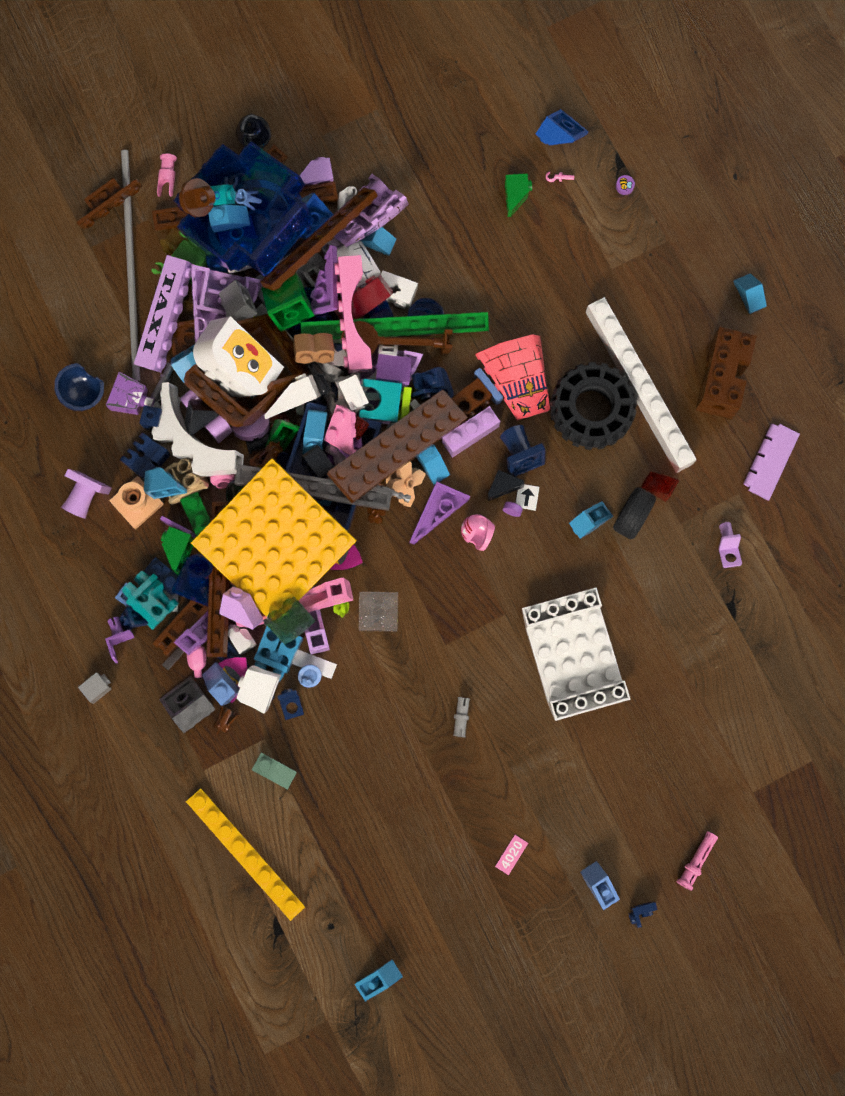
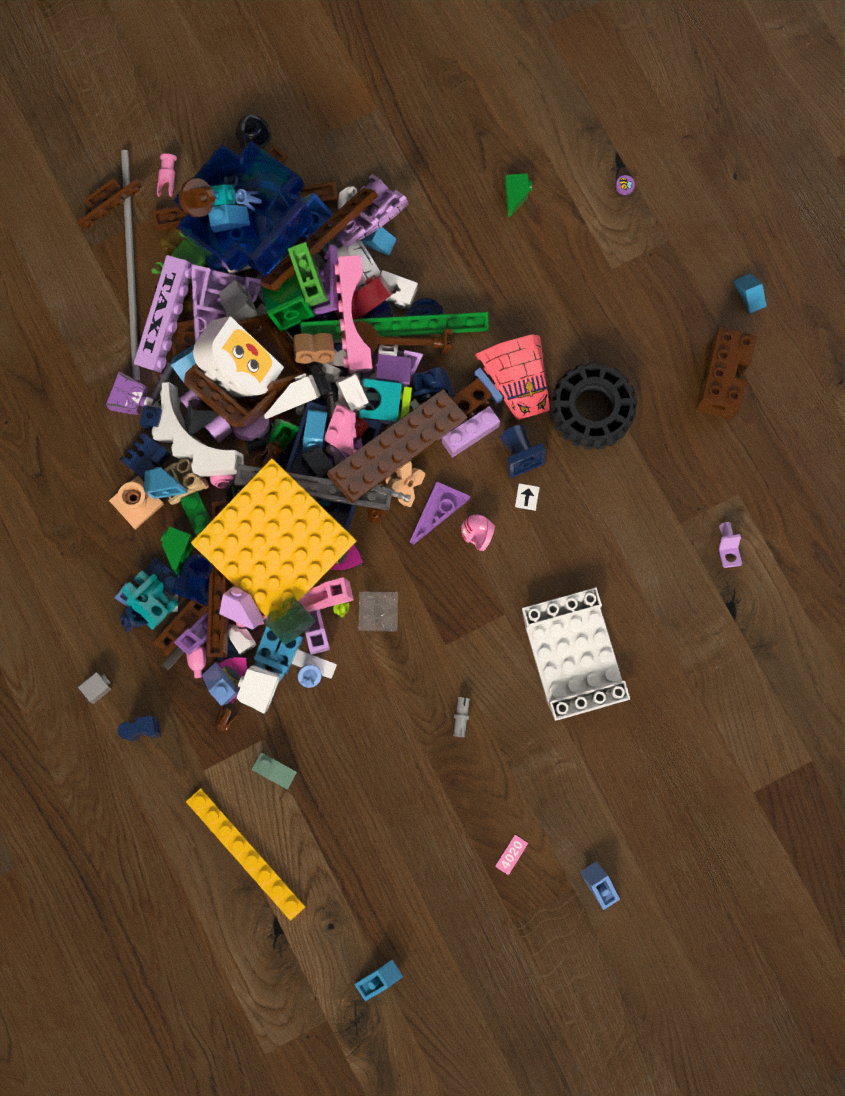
dark blue cylinder [54,363,104,411] -> none
lavender plant [61,469,112,519] -> none
medium lavender bracket [105,617,134,663] -> none
flat silver slope [159,676,215,733] -> none
medium lavender piece [160,516,196,539] -> none
dark blue bracket [277,689,304,720] -> none
lavender slope [296,157,333,187] -> none
dark azure slope [416,444,450,485] -> none
black slope [487,470,525,502] -> none
medium lavender tile [503,502,523,517] -> none
blue slope [536,109,589,145] -> none
bright pink hand [546,172,574,182] -> none
dark azure slope [569,501,613,539] -> none
white brick [586,297,697,473] -> none
black tyre [613,487,656,539] -> none
dark blue bracket [628,901,658,928] -> none
clear red slope [641,471,679,502] -> none
bright pink pin [676,831,718,891] -> none
lavender windscreen [743,424,800,501] -> none
none -> dark blue legs [117,715,161,741]
none -> bright green slope [288,242,328,307]

